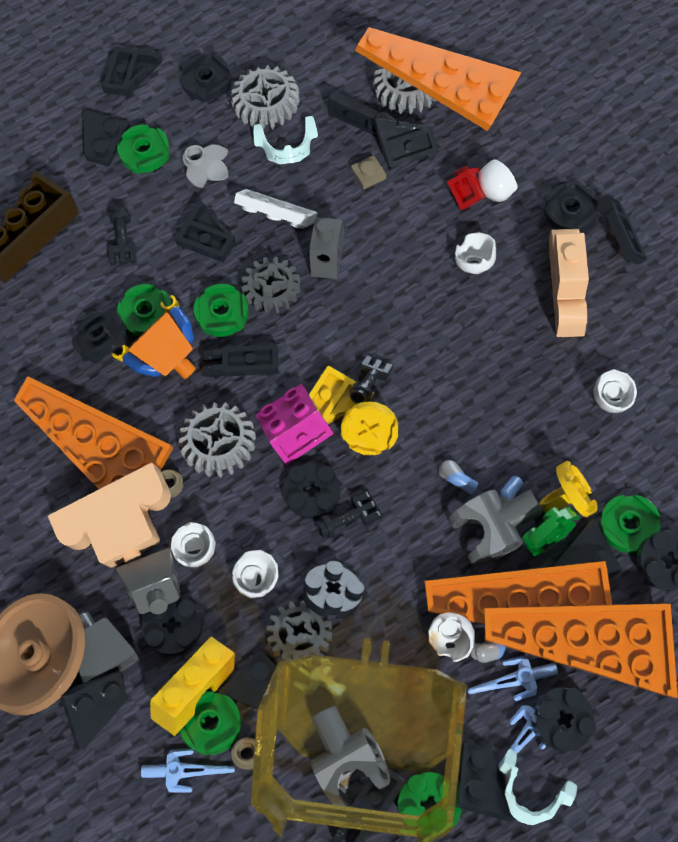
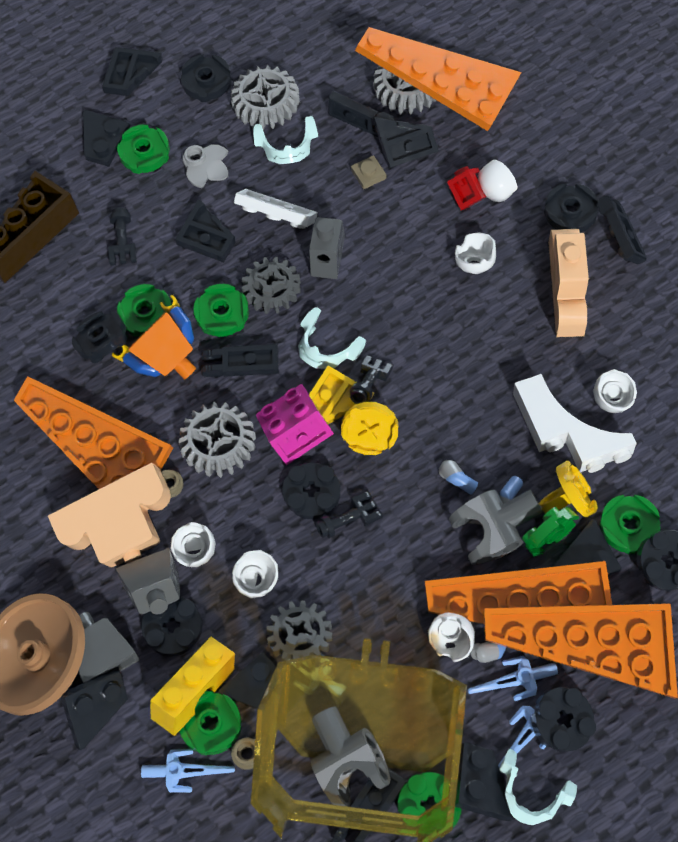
plate [303,561,364,619] -> none
none -> light aqua helmet [298,307,366,369]
none -> white arch [513,374,636,473]

